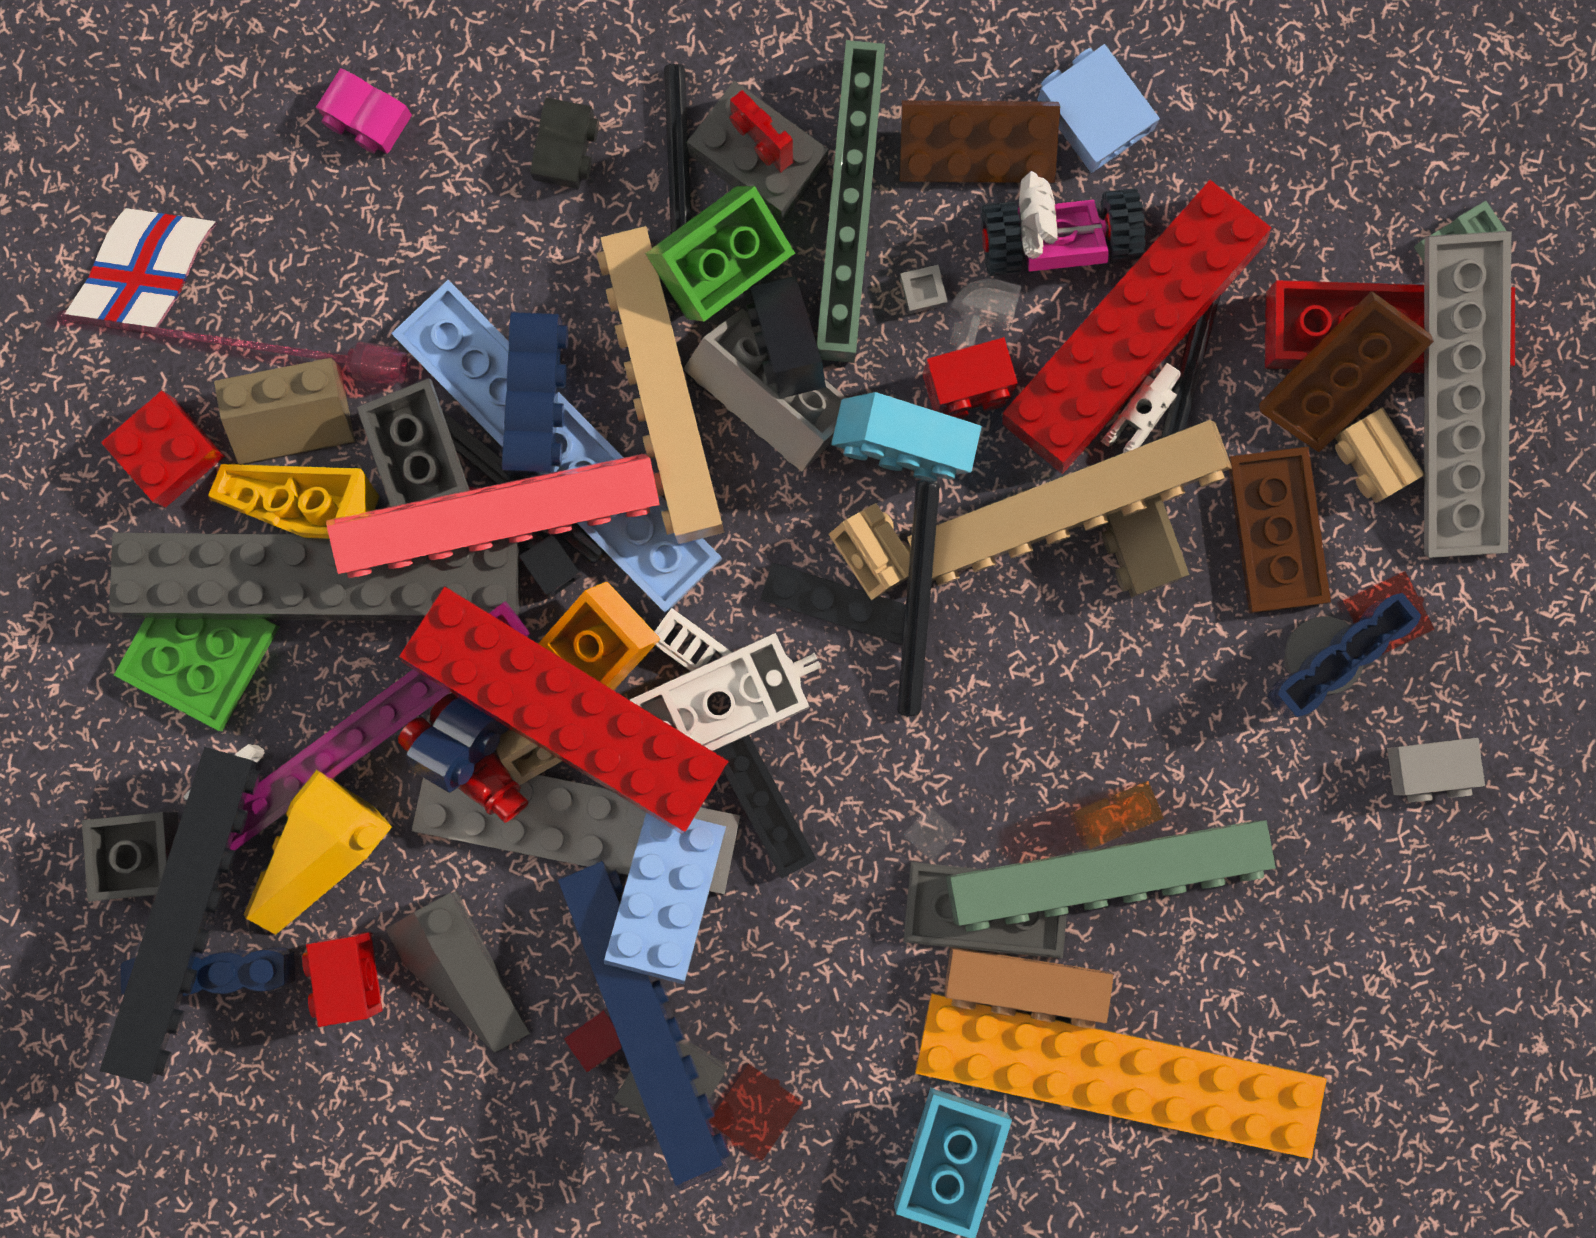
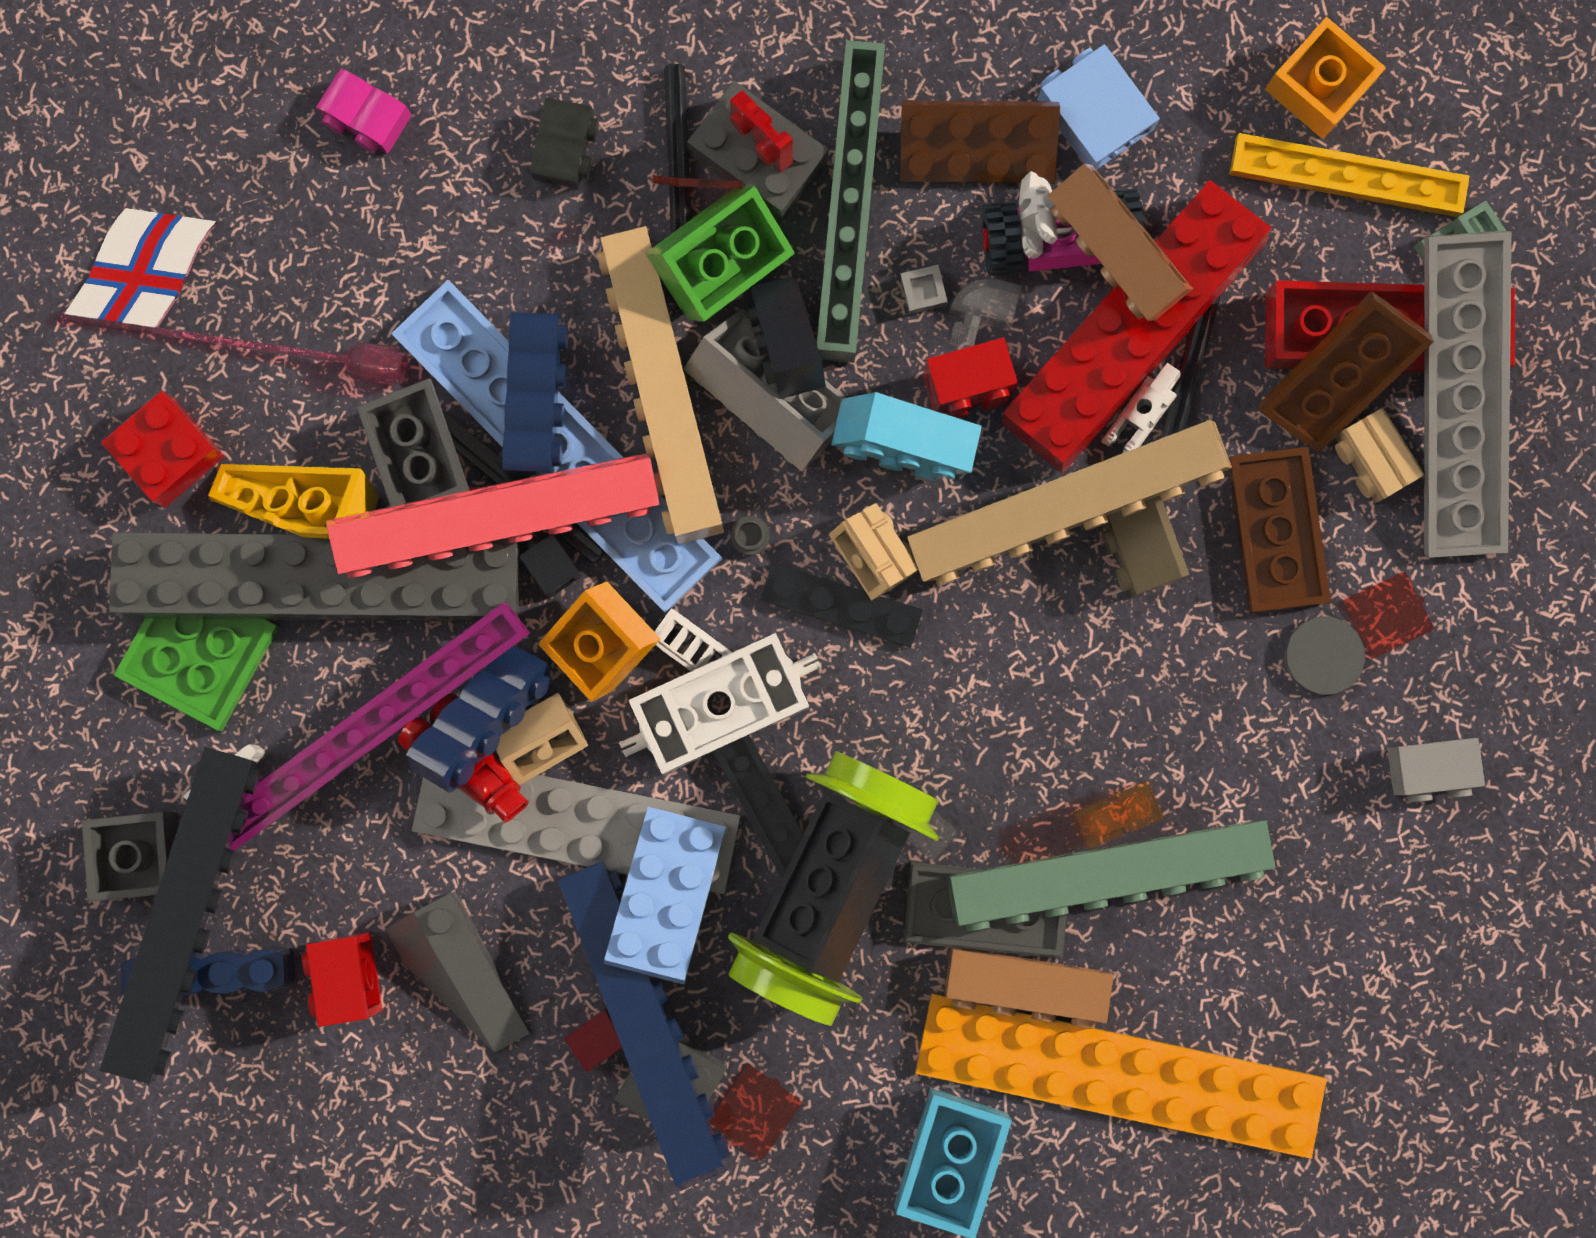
dark tan slope [214,358,355,465] -> none
yellow wedge [243,770,392,935] -> none
red brick [399,587,728,834] -> none
black axle [897,480,940,716] -> none
dark blue brick [1267,593,1421,719] -> none
none -> clear red piece [652,175,743,189]
none -> black brick [728,751,939,1026]
none -> dark grey plate [731,516,770,555]
none -> medium nougat brick [1048,163,1193,321]
none -> yellow plate [1229,133,1470,217]
none -> light orange brick [1265,16,1386,139]

